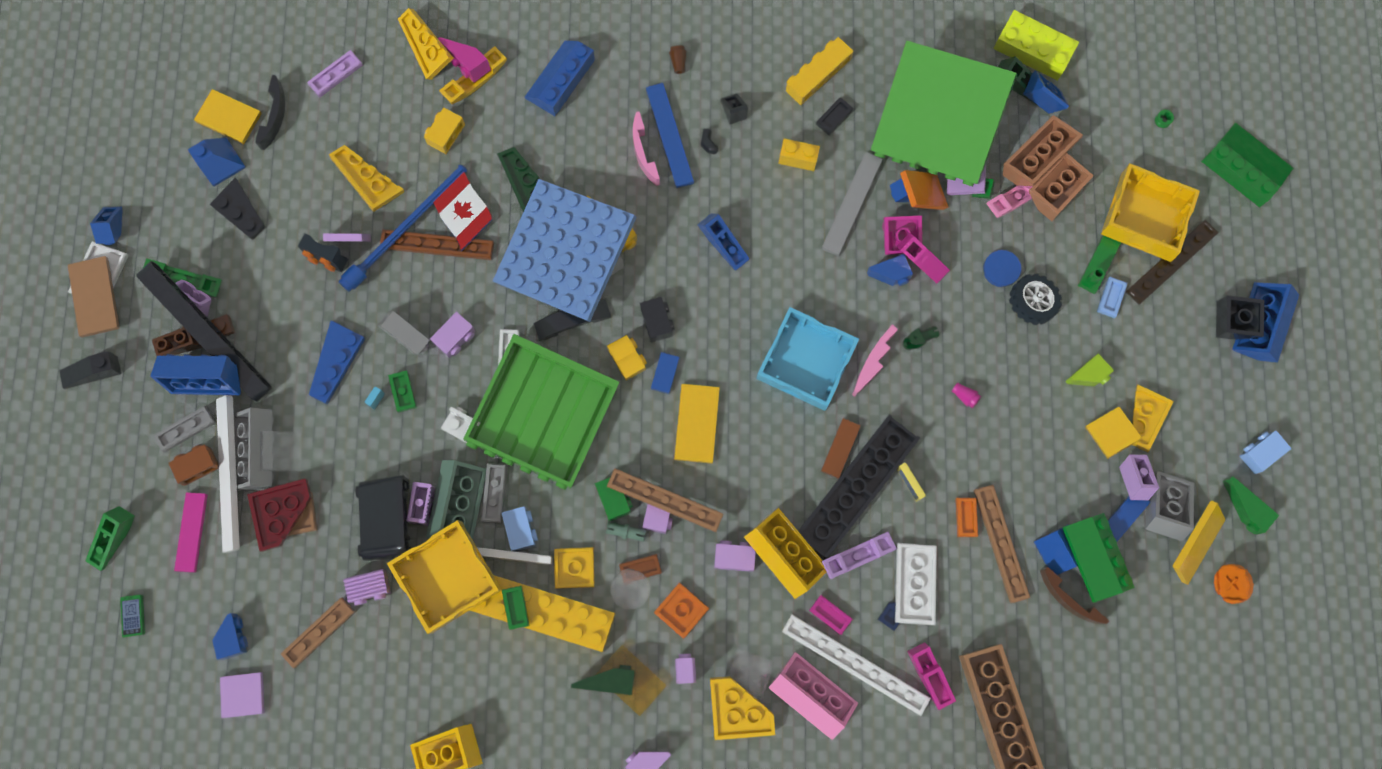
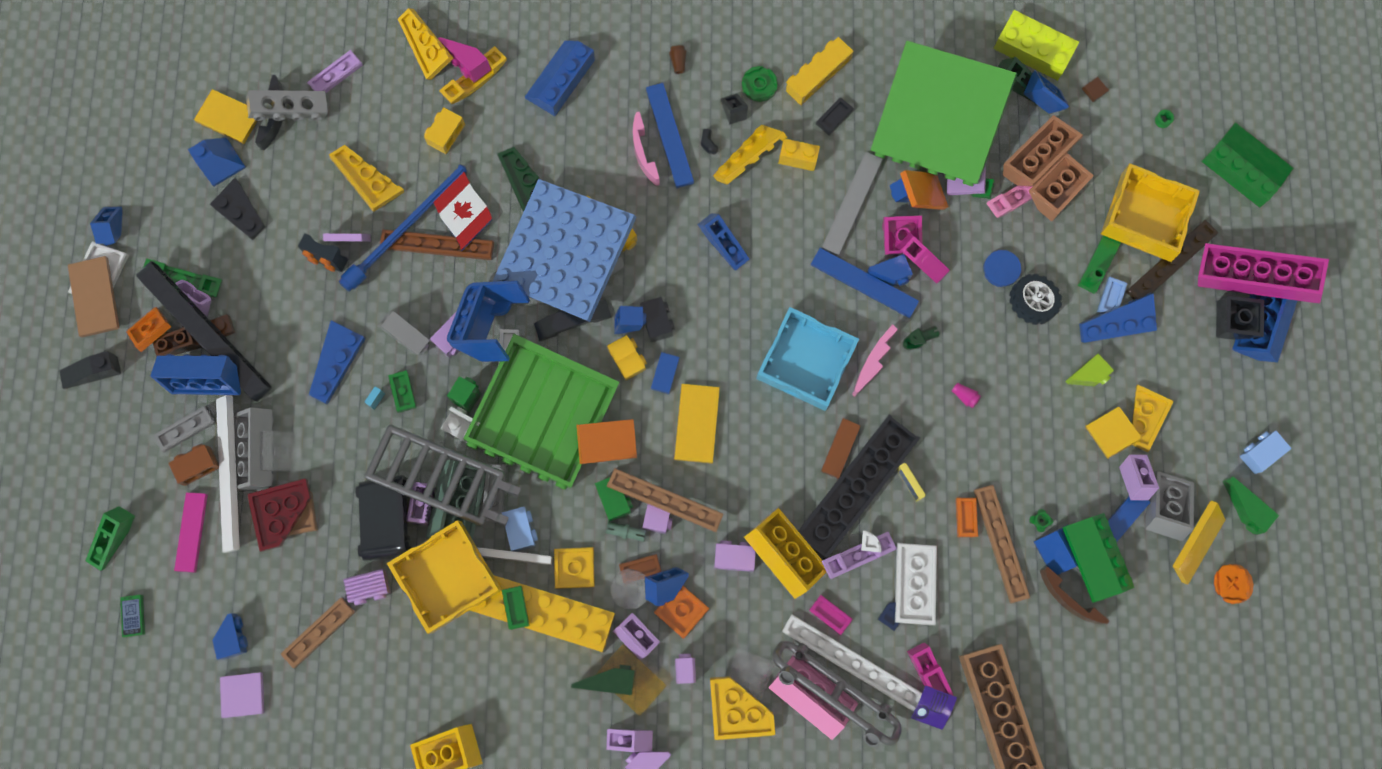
none -> orange tile [126,307,171,352]
none -> light grey brick [246,90,328,121]
none -> flat silver bar [365,425,521,526]
none -> blue windscreen [447,281,530,362]
none -> green brick [447,376,482,413]
none -> orange tile [576,419,637,464]
none -> lavender slope [606,729,653,752]
none -> lavender brick [613,613,660,660]
none -> blue slope [614,306,646,334]
none -> blue slope [645,567,689,606]
none -> yellow wing [713,124,787,185]
none -> green tile [741,66,778,102]
none -> flat silver bar [772,641,902,747]
none -> blue tile [811,248,919,318]
none -> white tile [861,531,882,553]
none -> dark purple sticker [911,686,957,730]
none -> green plate [1029,509,1053,532]
none -> blue wing [1079,293,1157,343]
none -> reddish brown tile [1082,77,1109,102]
none -> dark pink brick [1198,243,1329,304]

